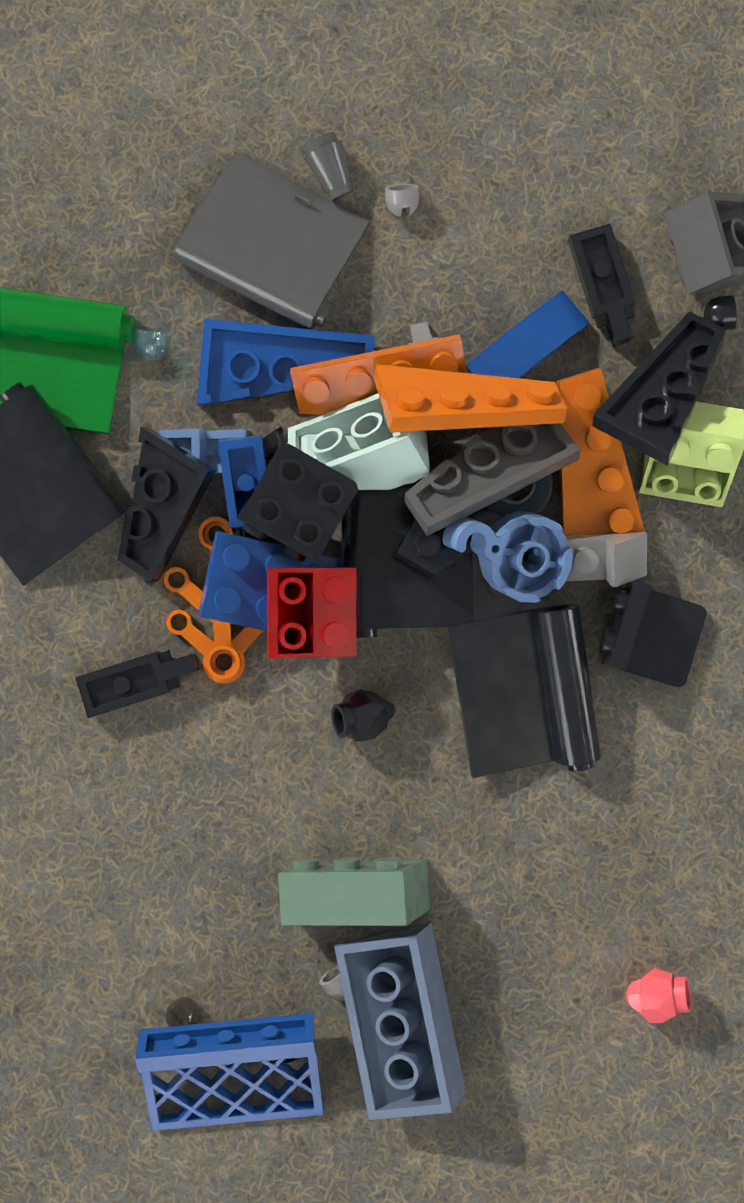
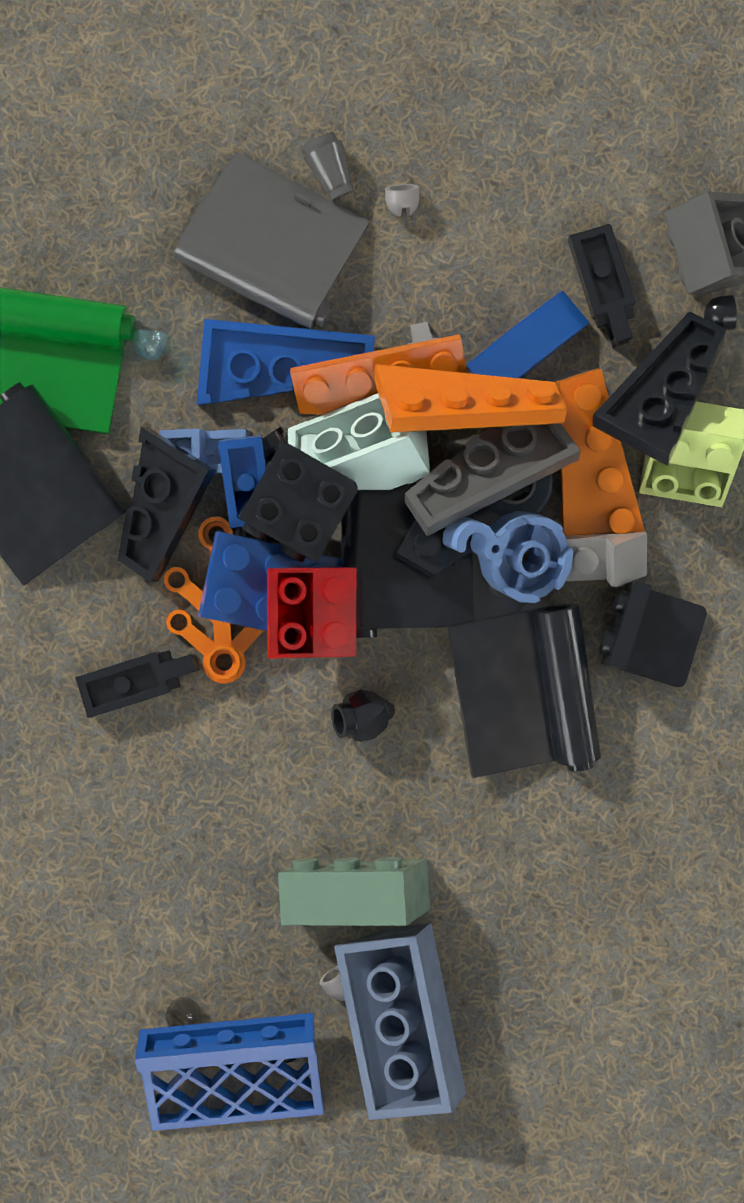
coral rock [626,968,691,1023] -> none

